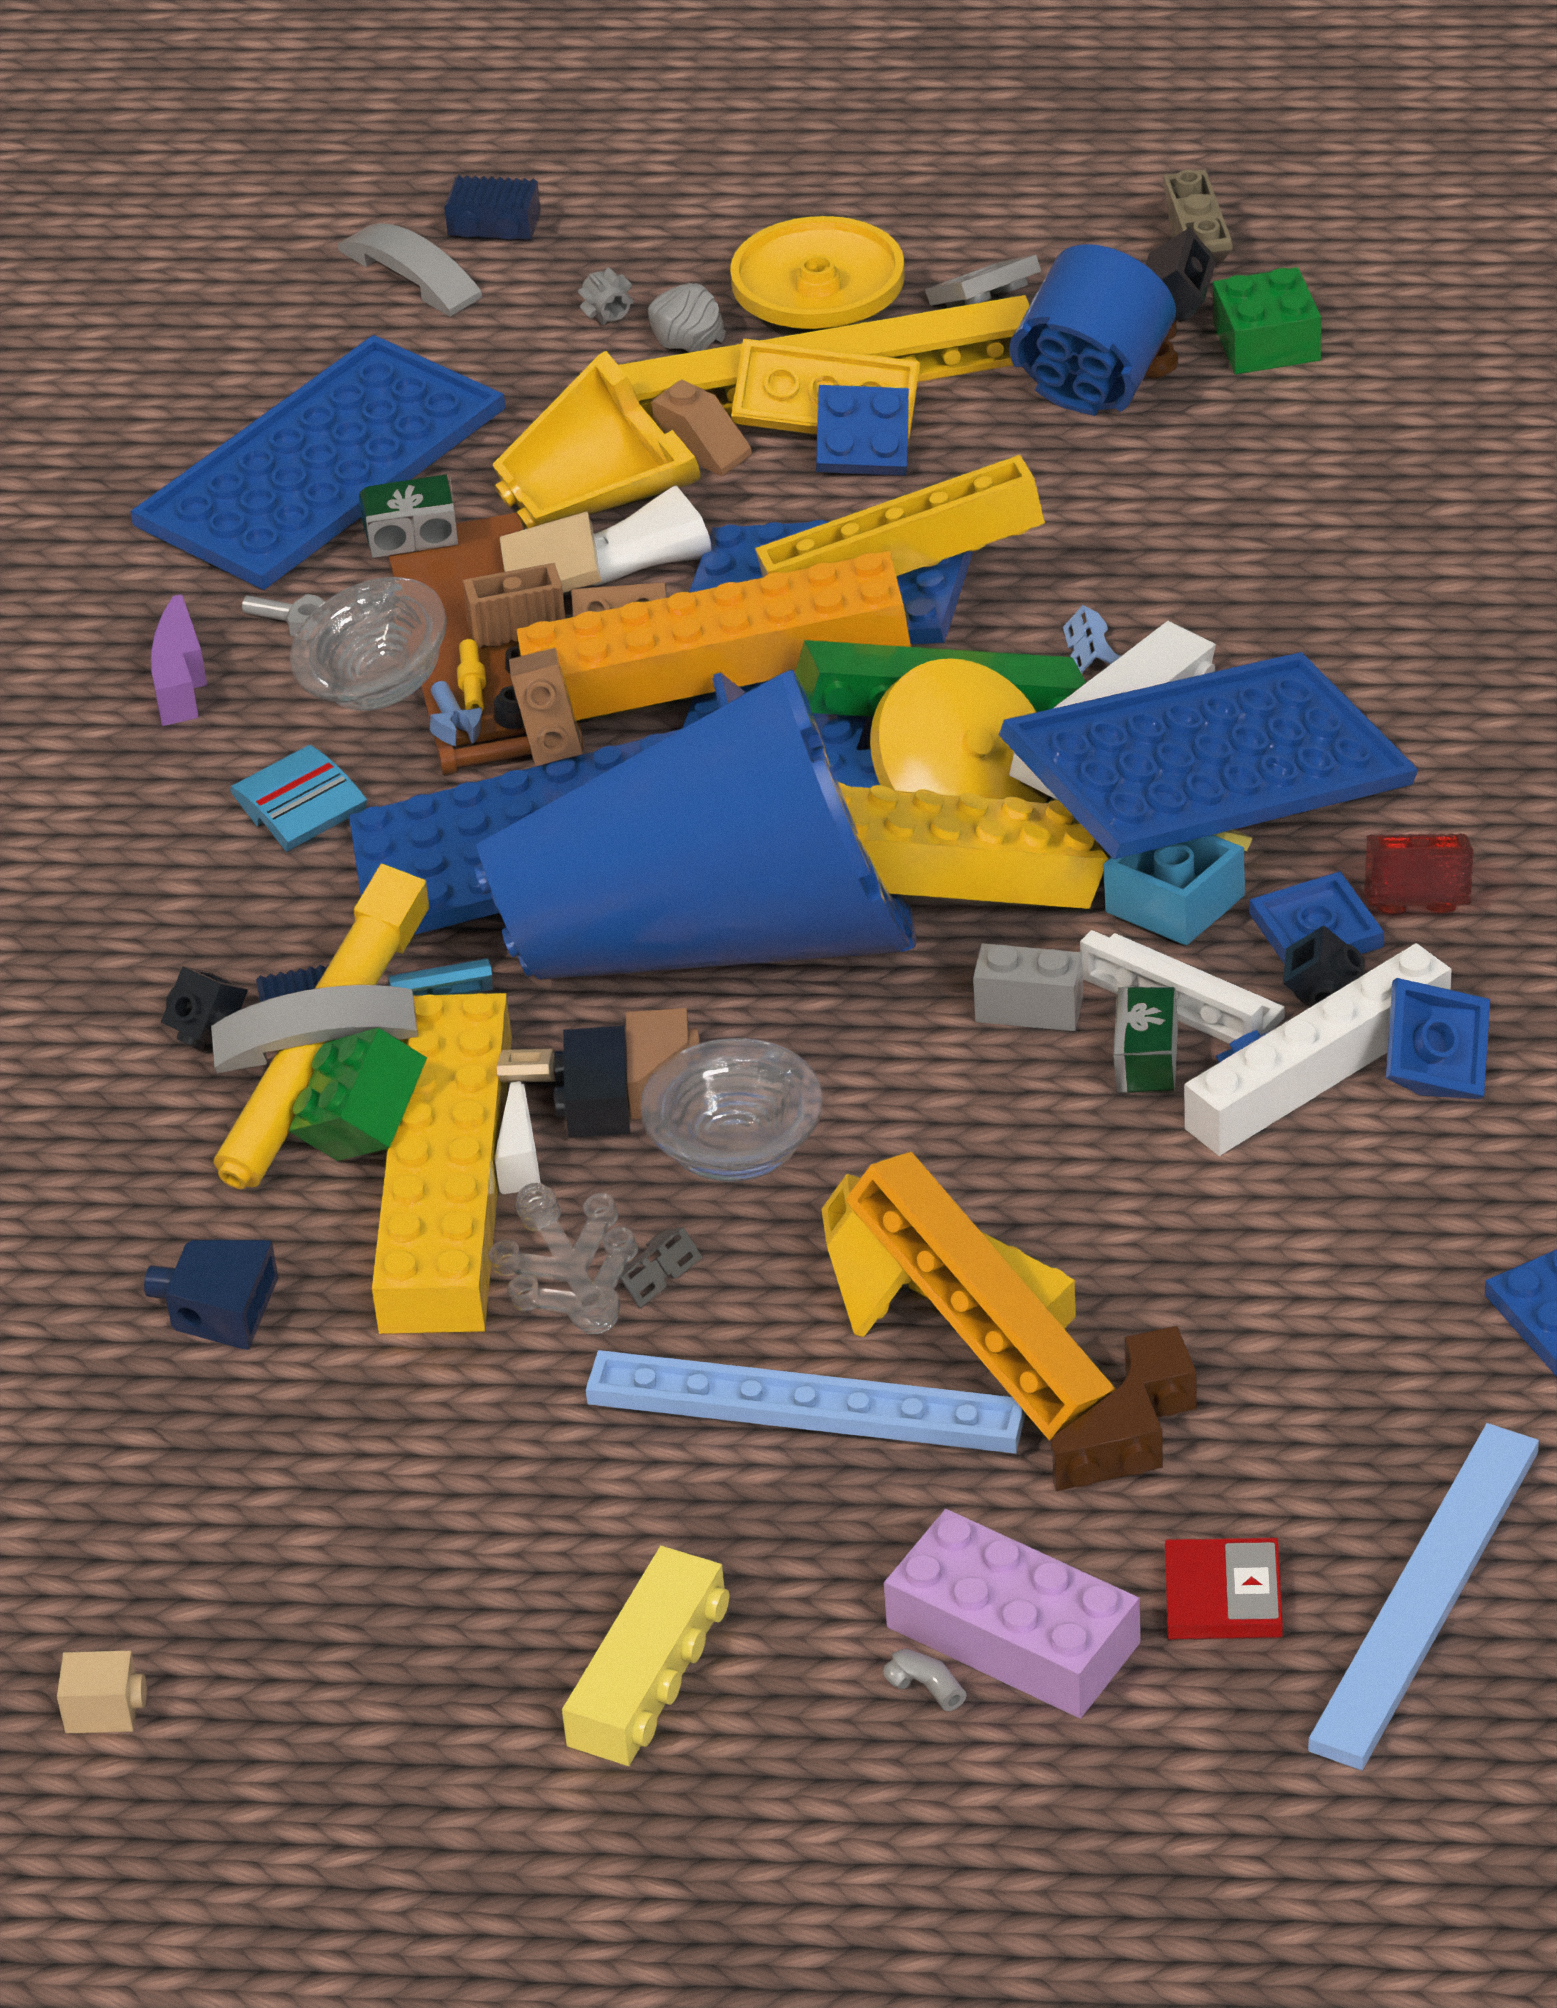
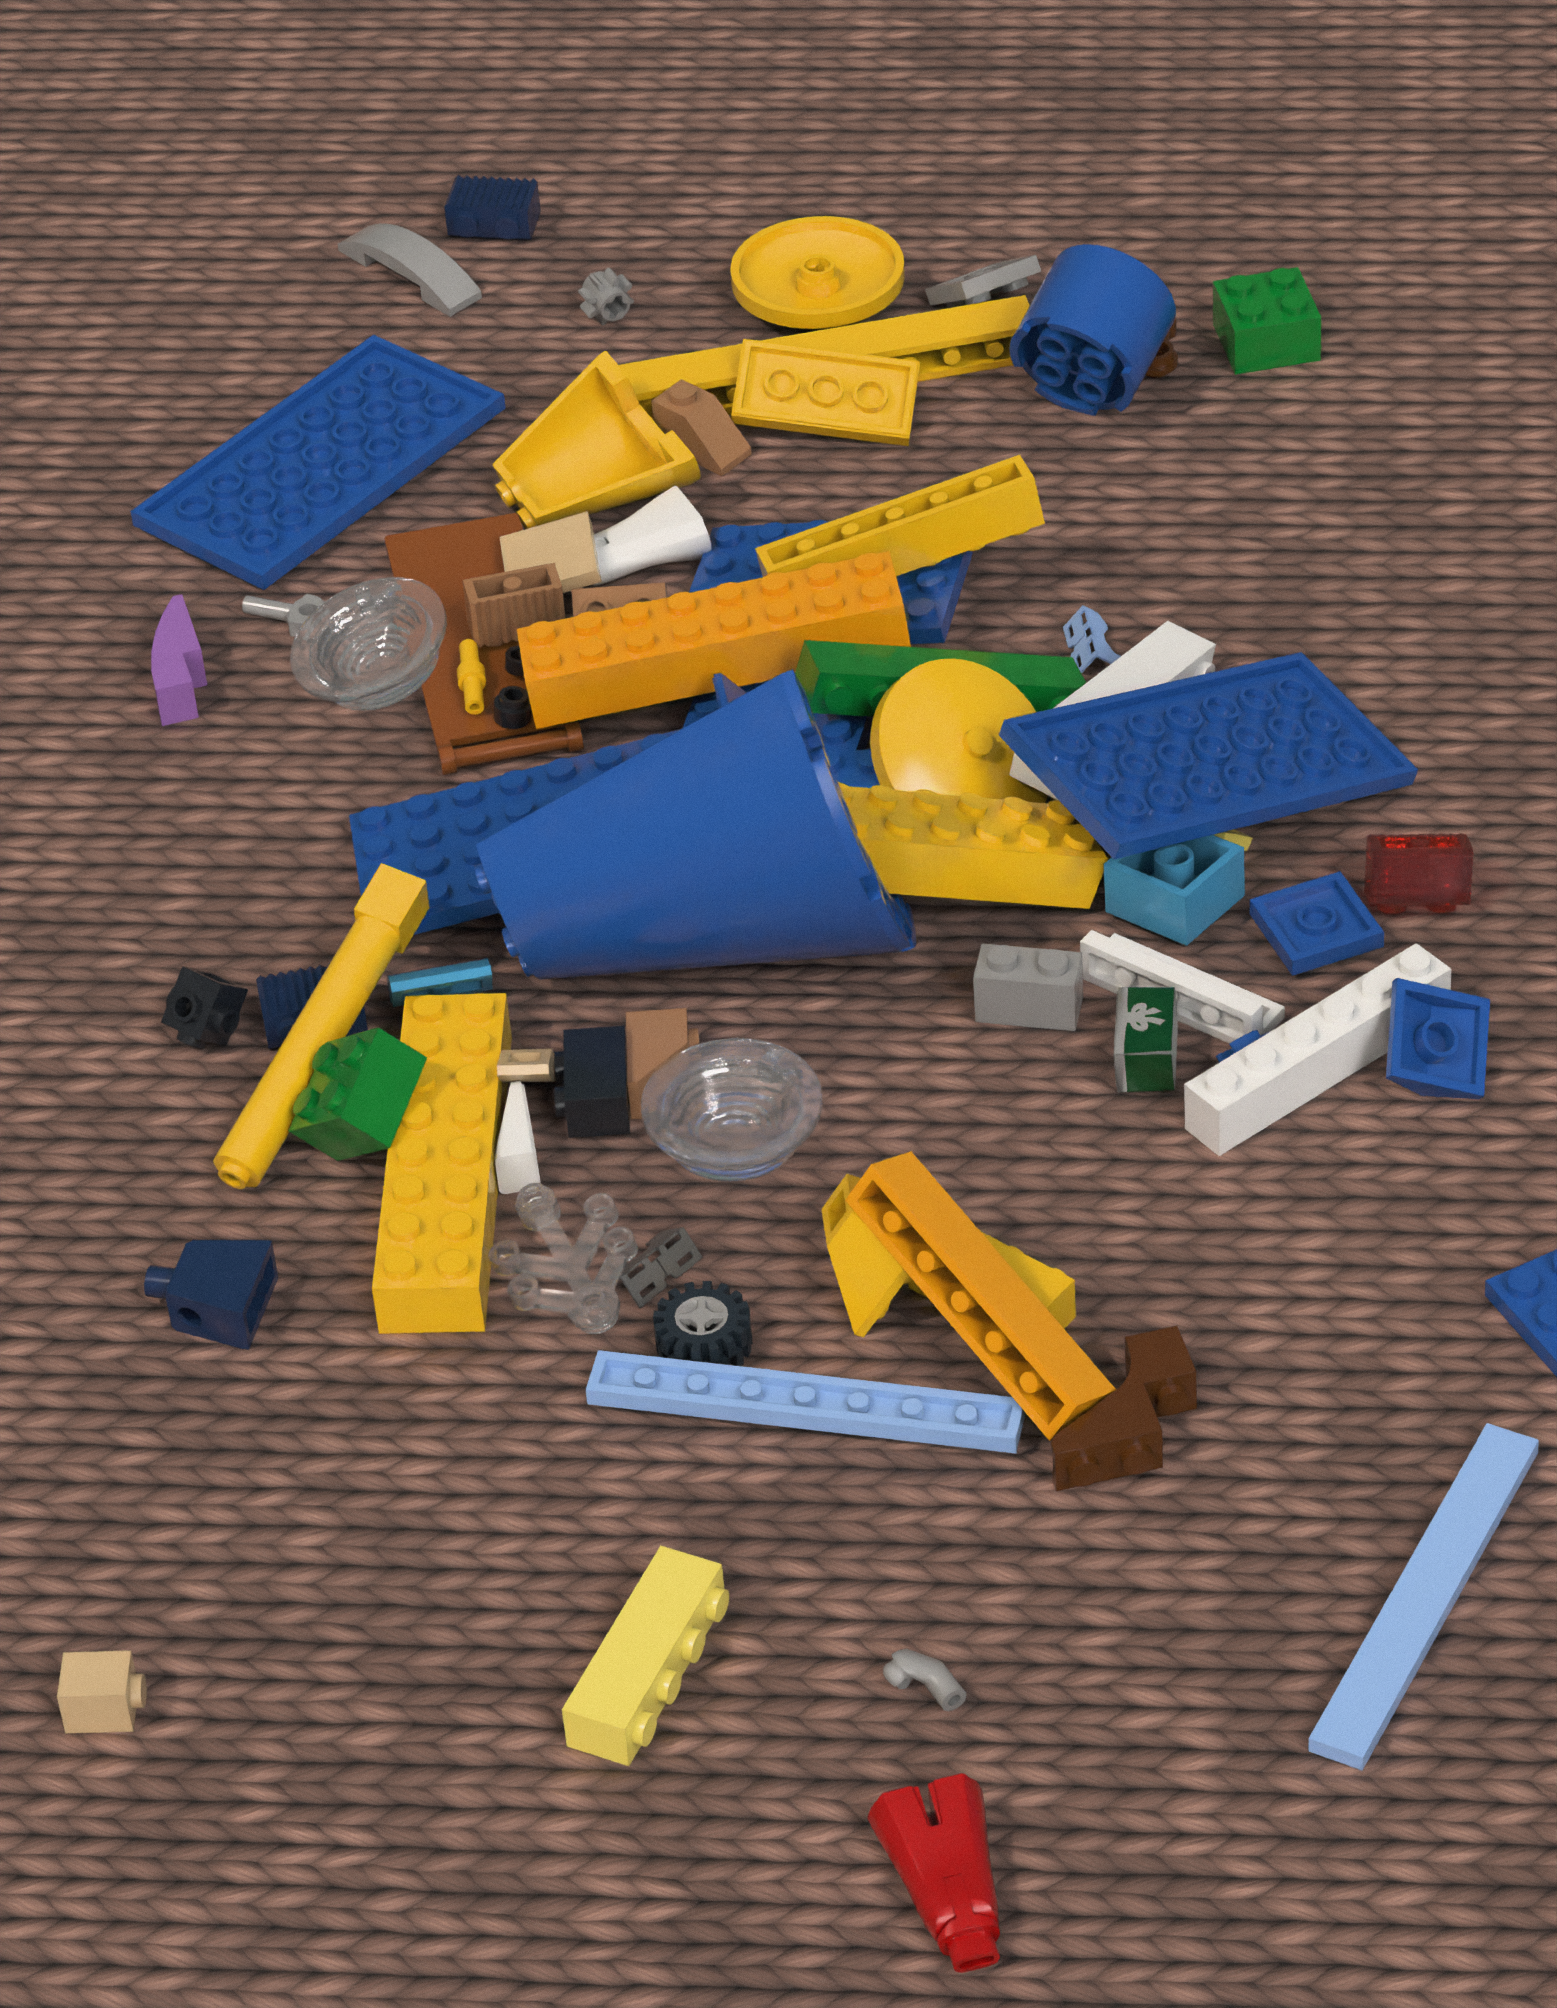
light grey slope [211,985,418,1073] -> none
dark azure slope [230,745,367,852] -> none
light grey piece [359,474,458,558] -> none
medium blue bar [430,681,482,746] -> none
medium nougat brick [509,647,583,766] -> none
light grey hair [648,283,726,353] -> none
blue plate [816,385,909,476] -> none
lavender brick [884,1509,1141,1719] -> none
black brick [1146,227,1217,322] -> none
dark tan slope [1163,169,1233,262] -> none
red tile [1165,1538,1283,1639] -> none
black brick [1283,925,1365,1007] -> none
none -> black wheel [653,1281,753,1366]
none -> red piece [867,1773,1000,1973]

